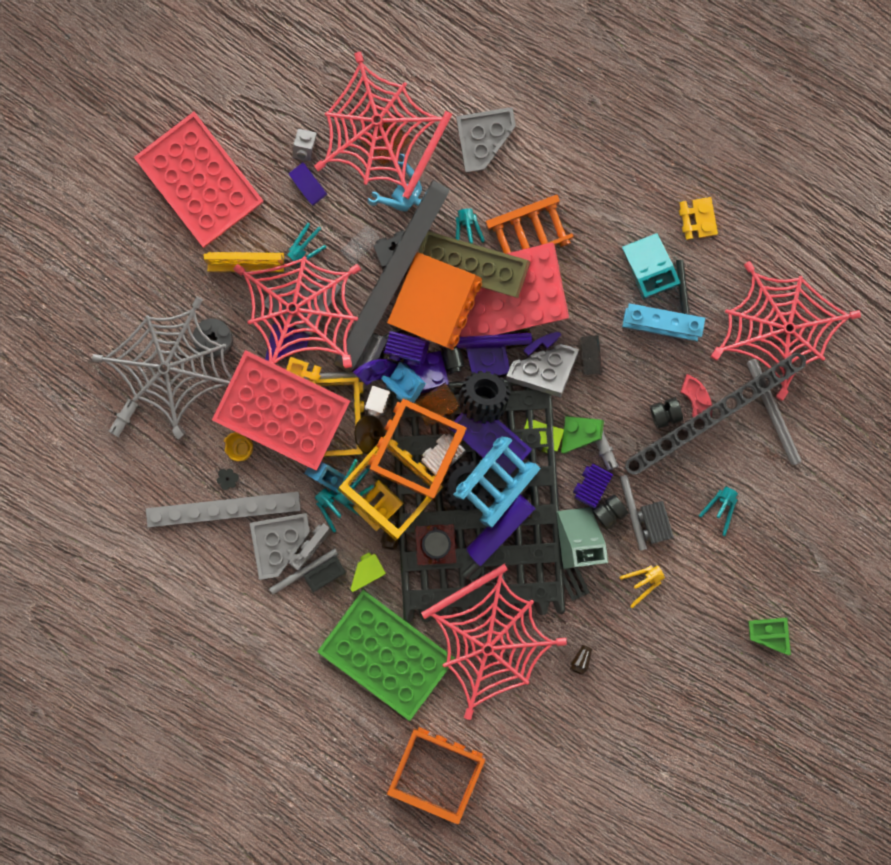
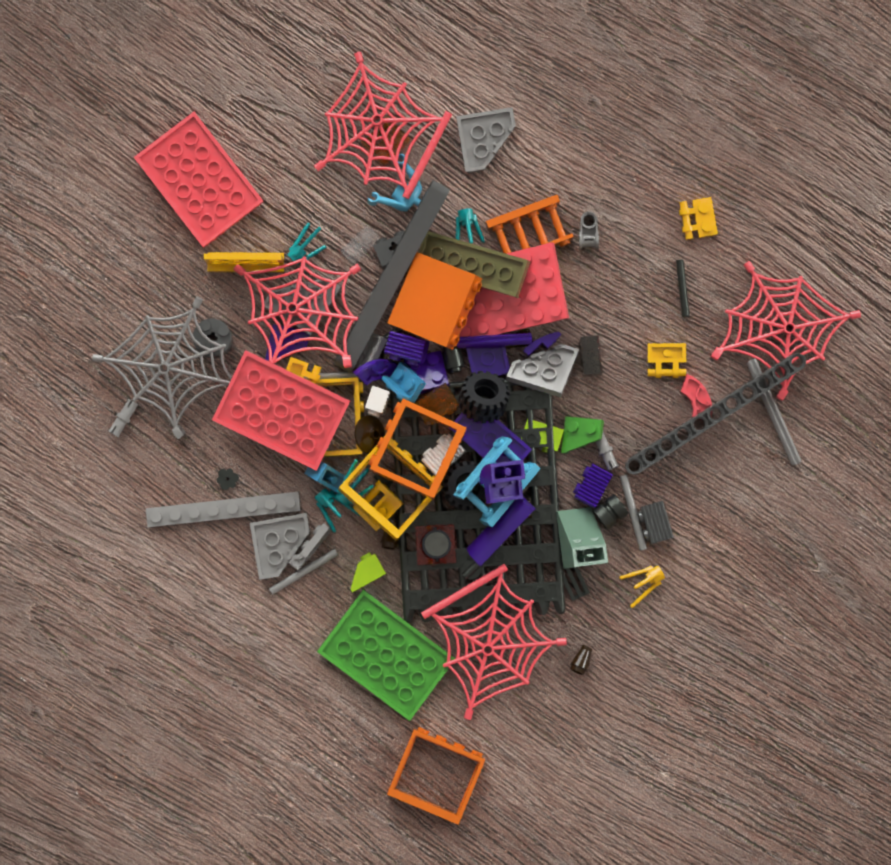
yellow hair [224,432,253,462] -> none
dark purple slope [289,162,327,206] -> none
light grey bracket [292,129,317,161] -> none
pearl dark grey plate [303,556,346,593] -> none
slope [622,233,680,300] -> none
medium azure fence [622,303,705,342] -> none
pearl dark grey wheel [650,397,683,429] -> none
teal plant [698,486,738,536] -> none
bright green wing [748,618,791,655] -> none
none -> dark purple brick [480,460,525,504]
none -> light grey piece [579,212,599,249]
none -> yellow plate [647,343,686,378]

